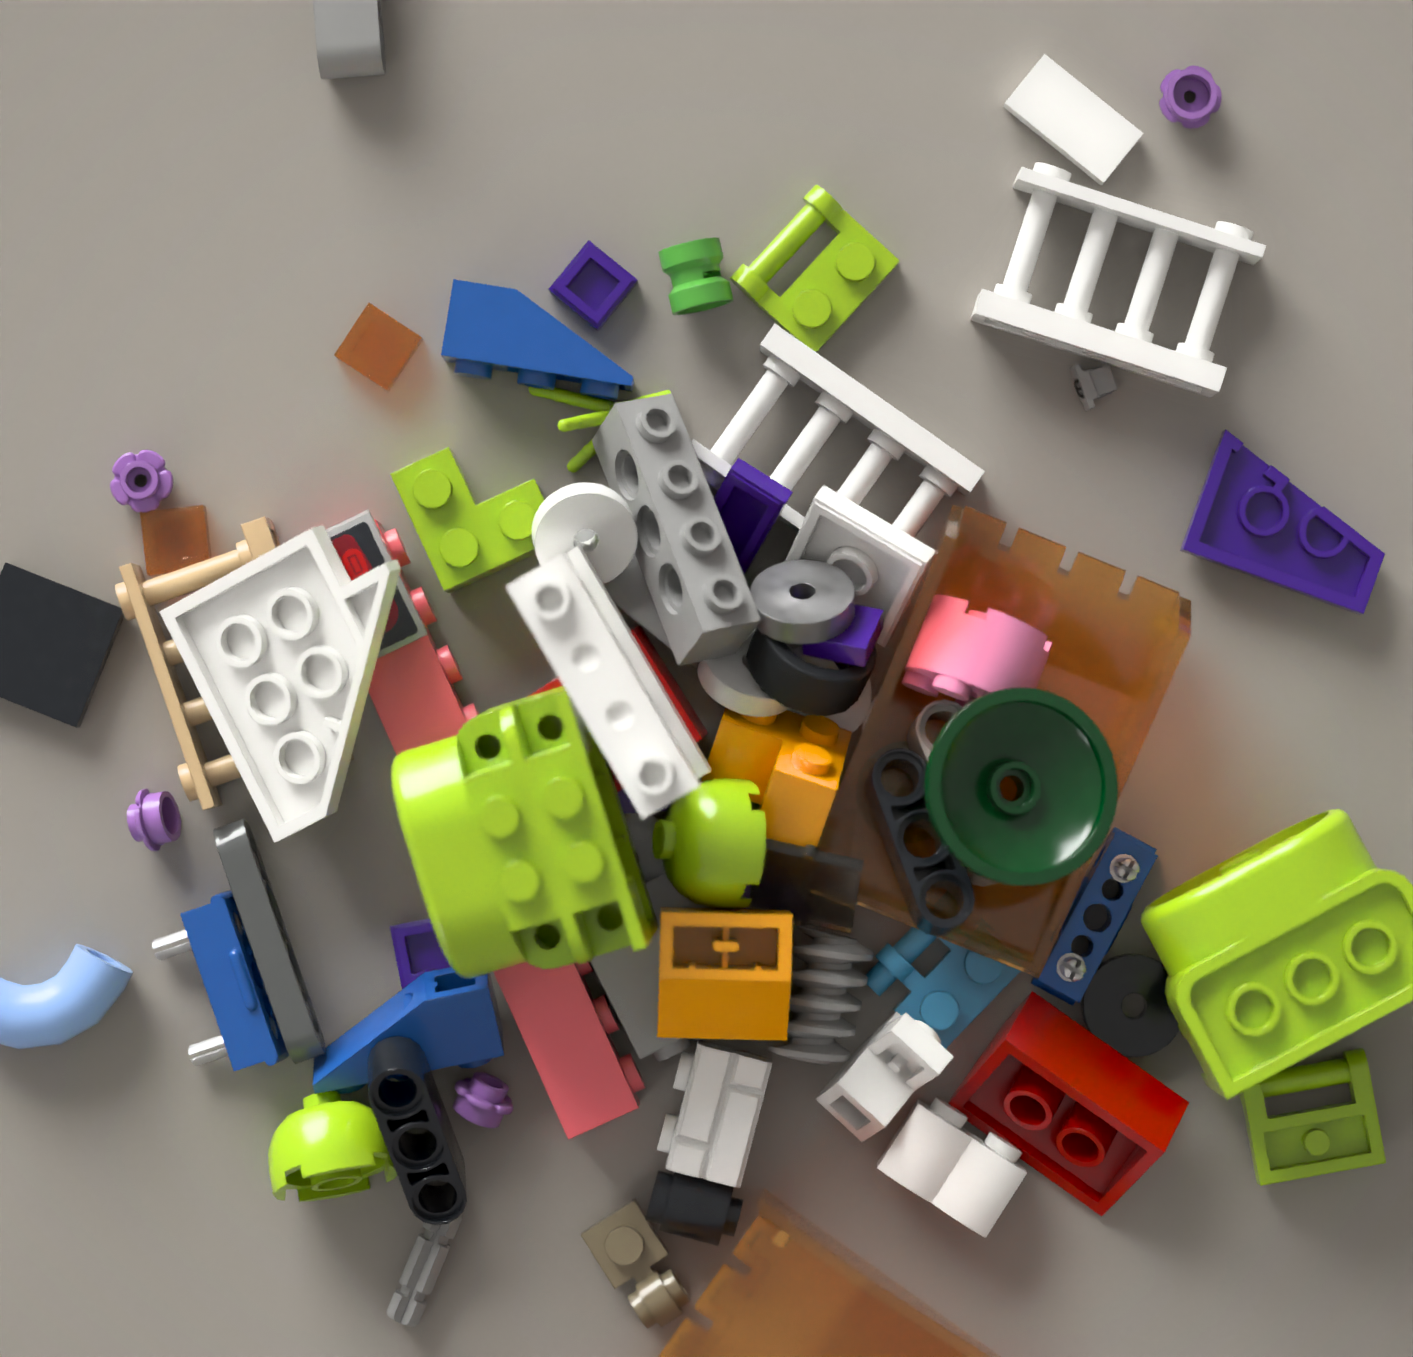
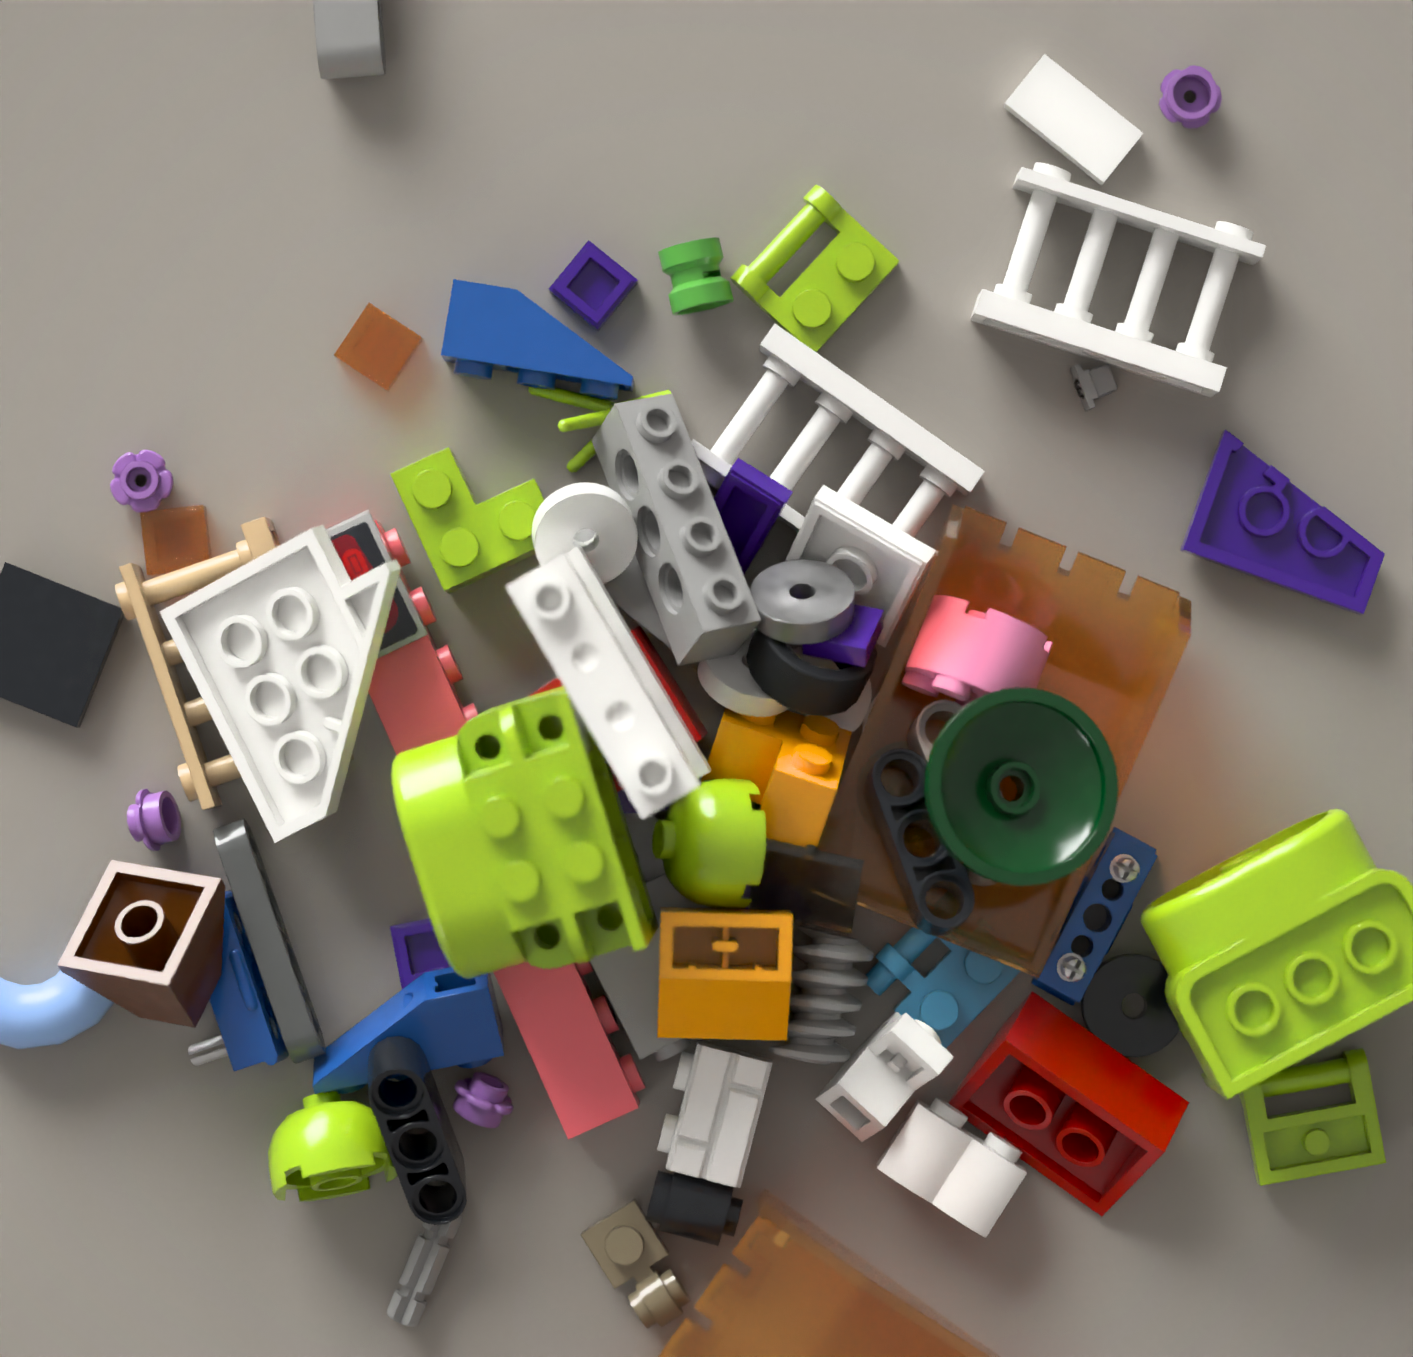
none -> reddish brown slope [57,860,225,1028]

